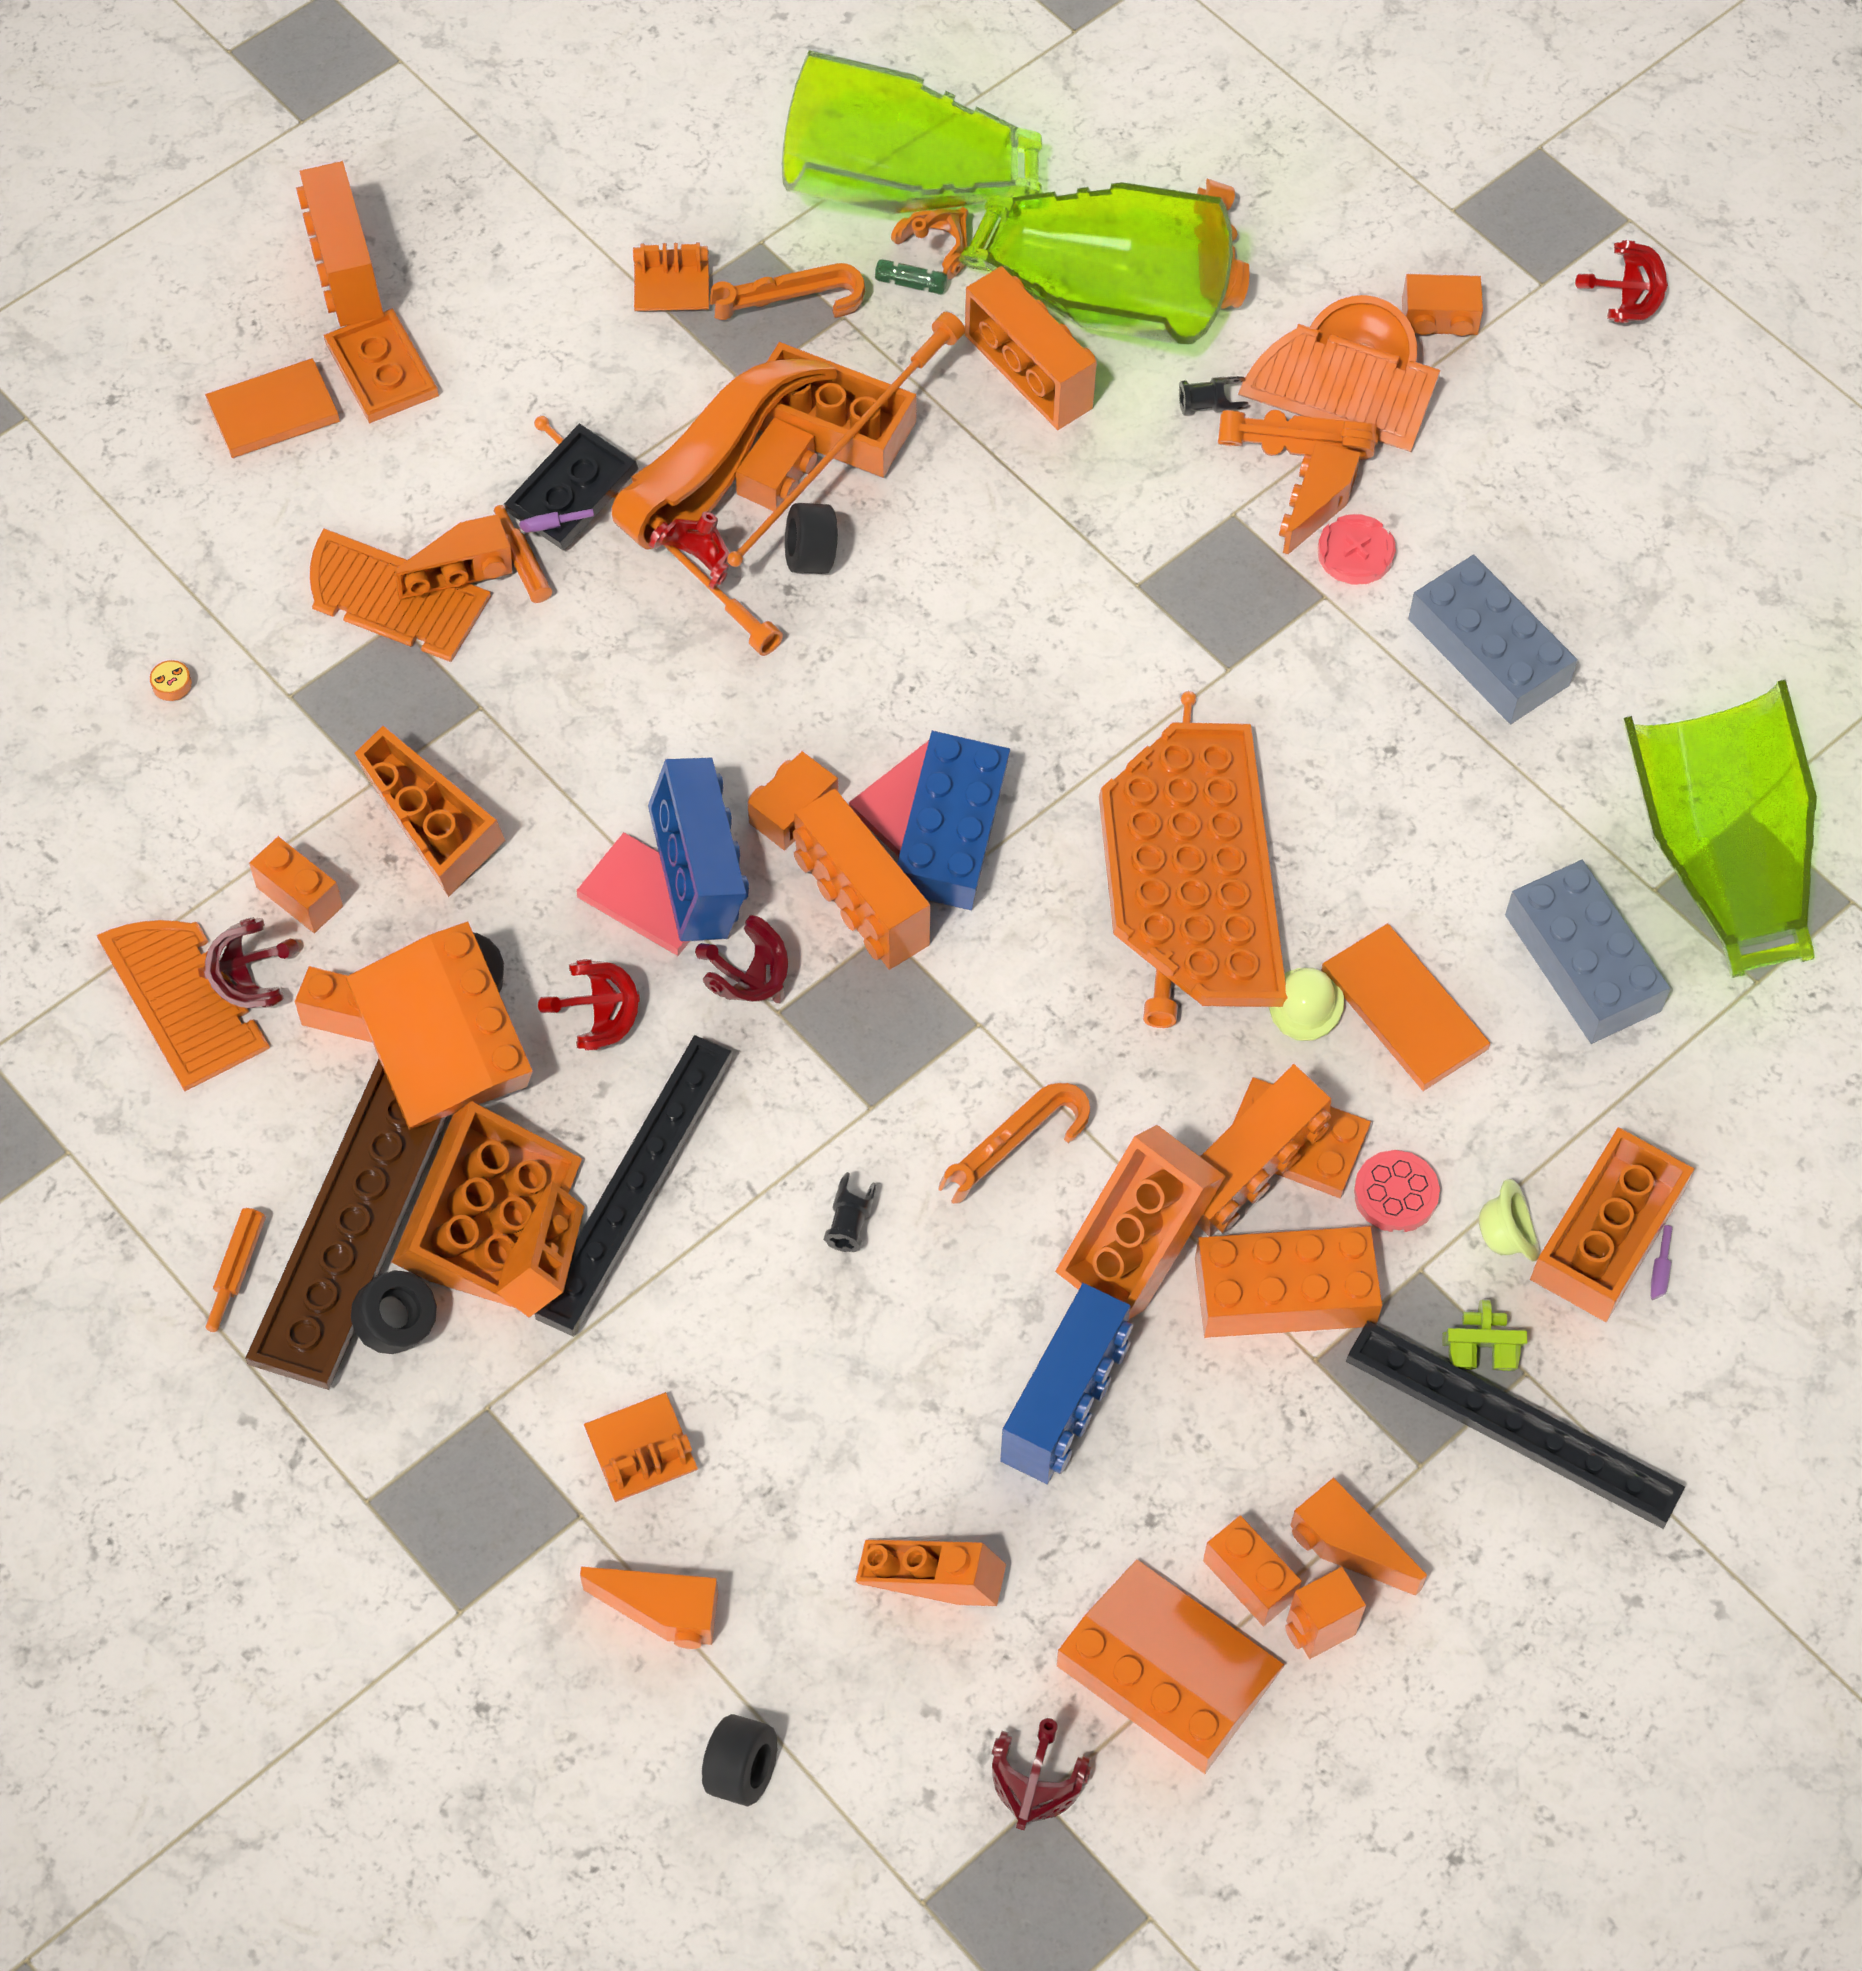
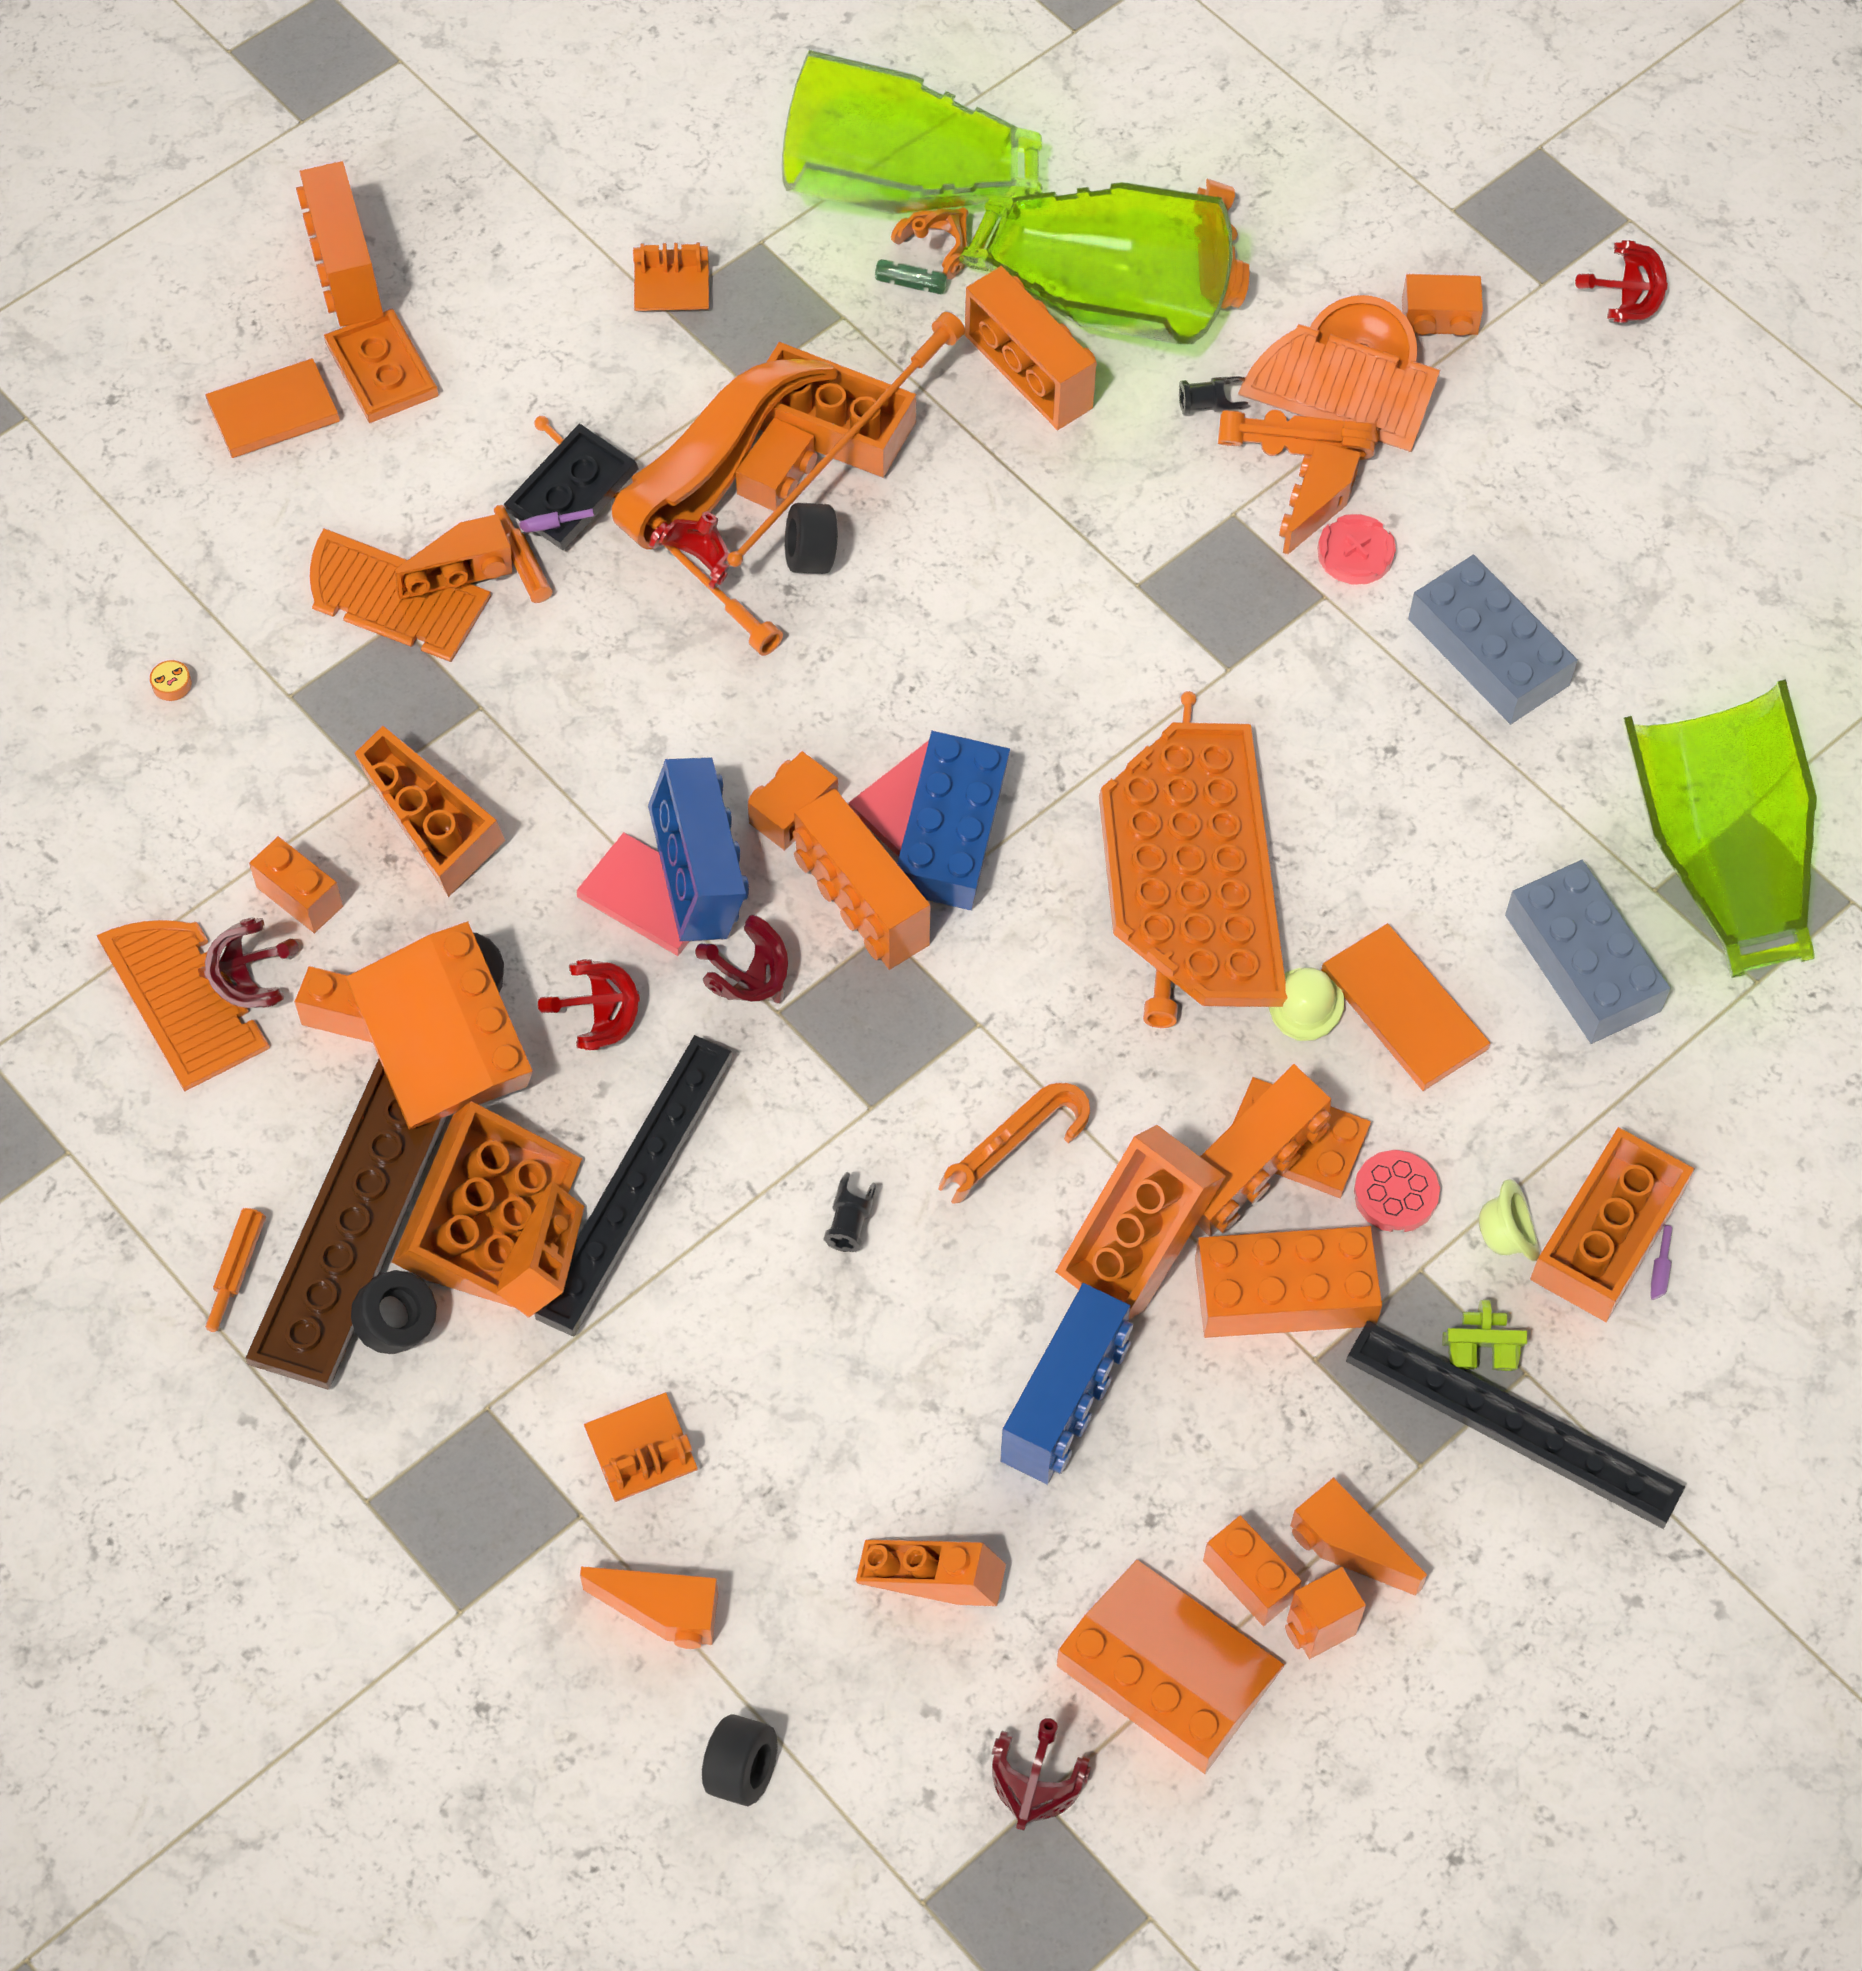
orange piece [710,263,865,320] -> none

